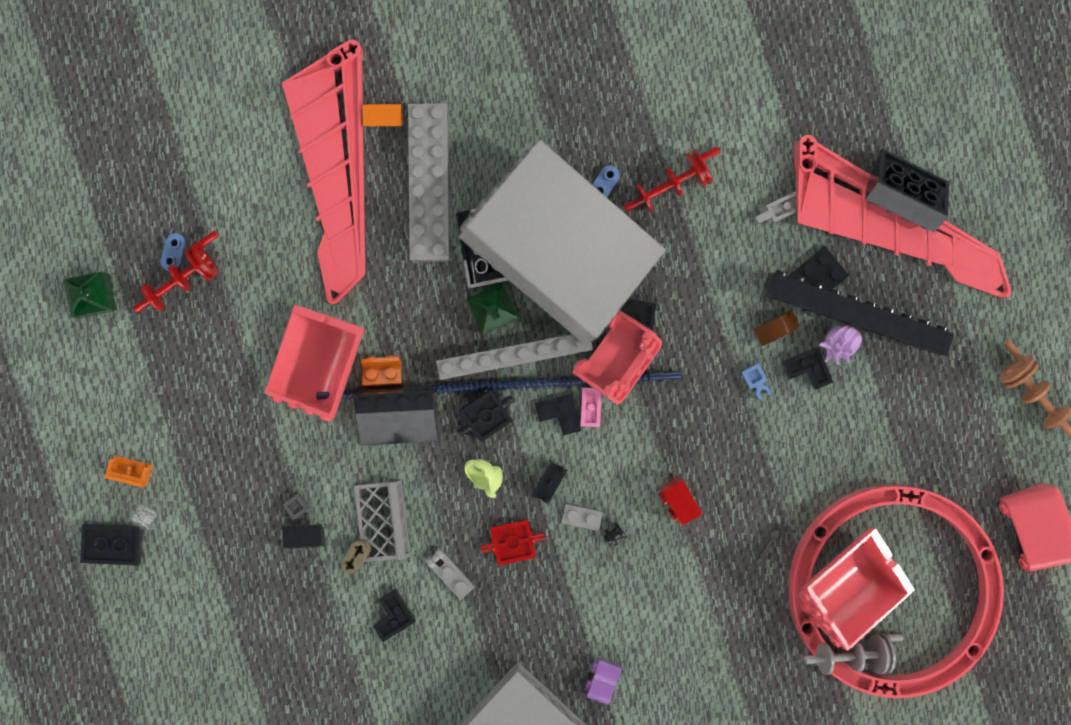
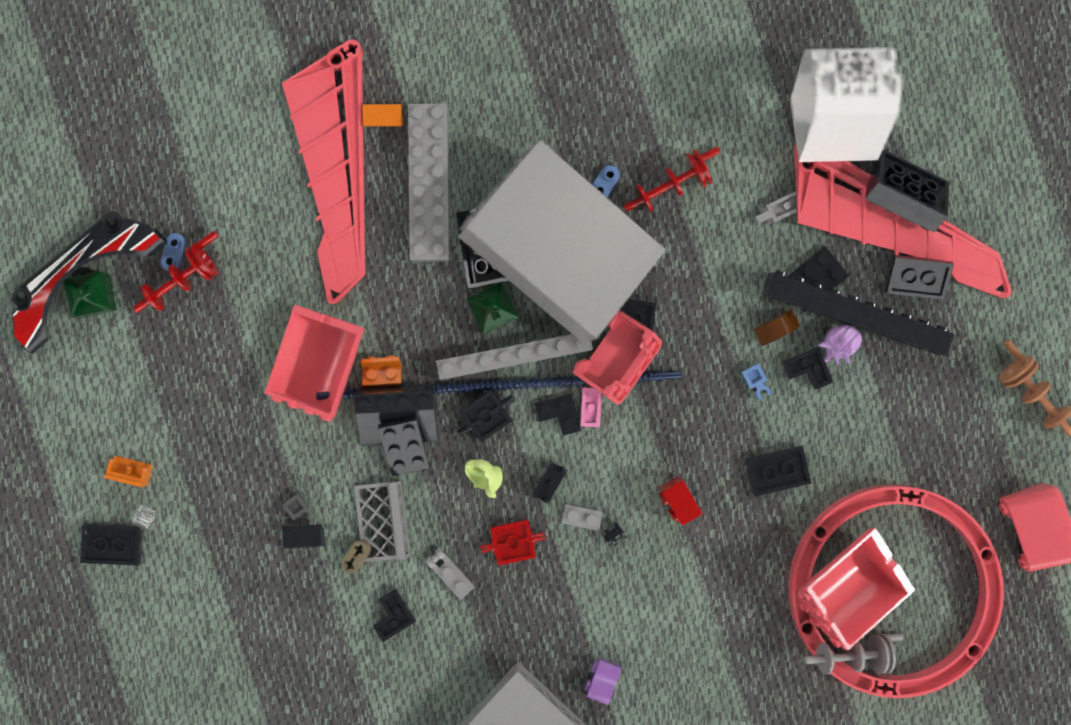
none -> black panel [12,211,167,354]
none -> plate [378,417,430,476]
none -> black plate [745,445,811,497]
none -> white container [790,48,901,162]
none -> plate [885,255,954,300]

